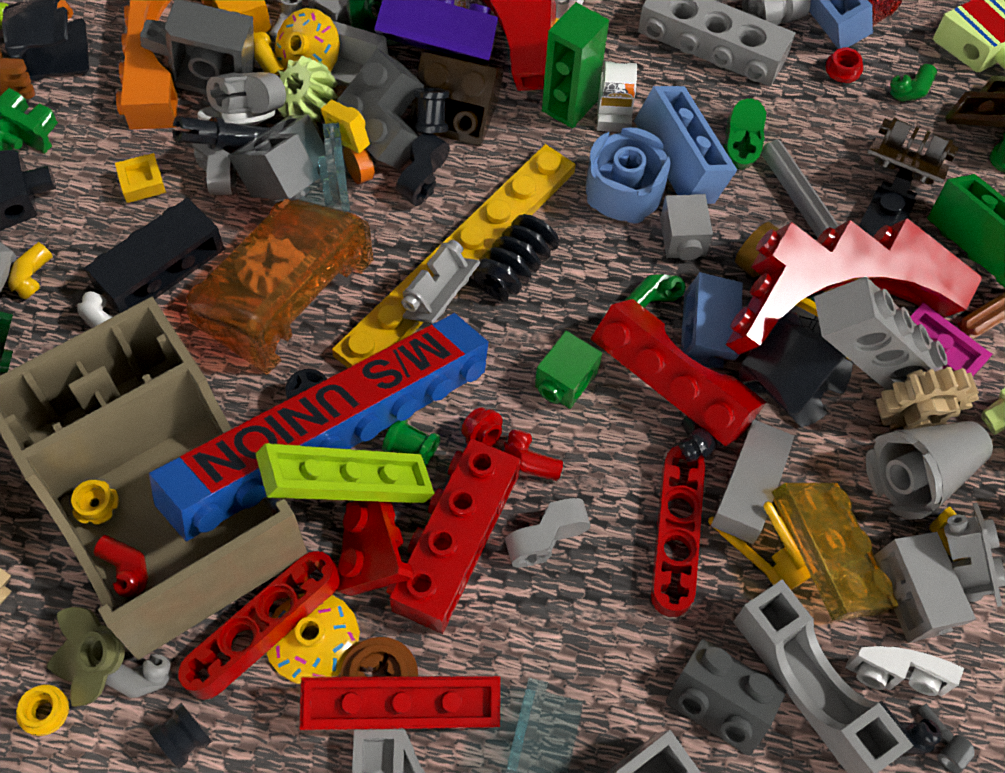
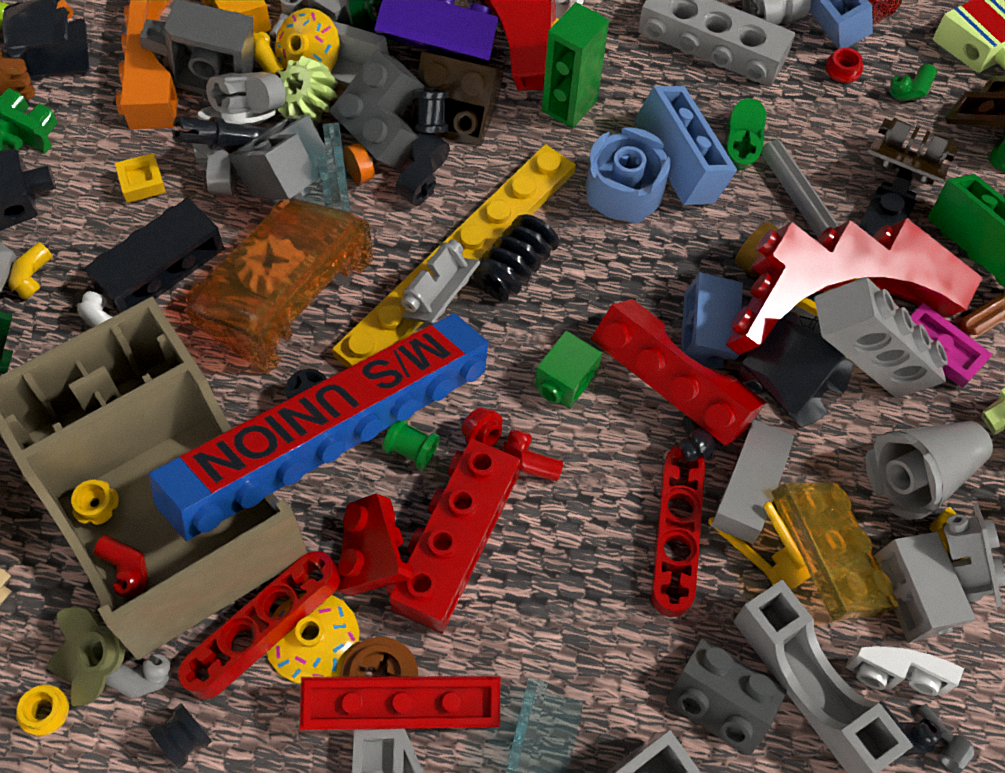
lime plate [256,443,435,503] -> none
yellow plate [321,99,370,154] -> none
light grey piece [505,498,591,568] -> none
white leg [597,61,637,132] -> none
green arm [624,274,686,308] -> none
light grey brick [660,194,713,260] -> none
tan gear [876,367,979,430] -> none

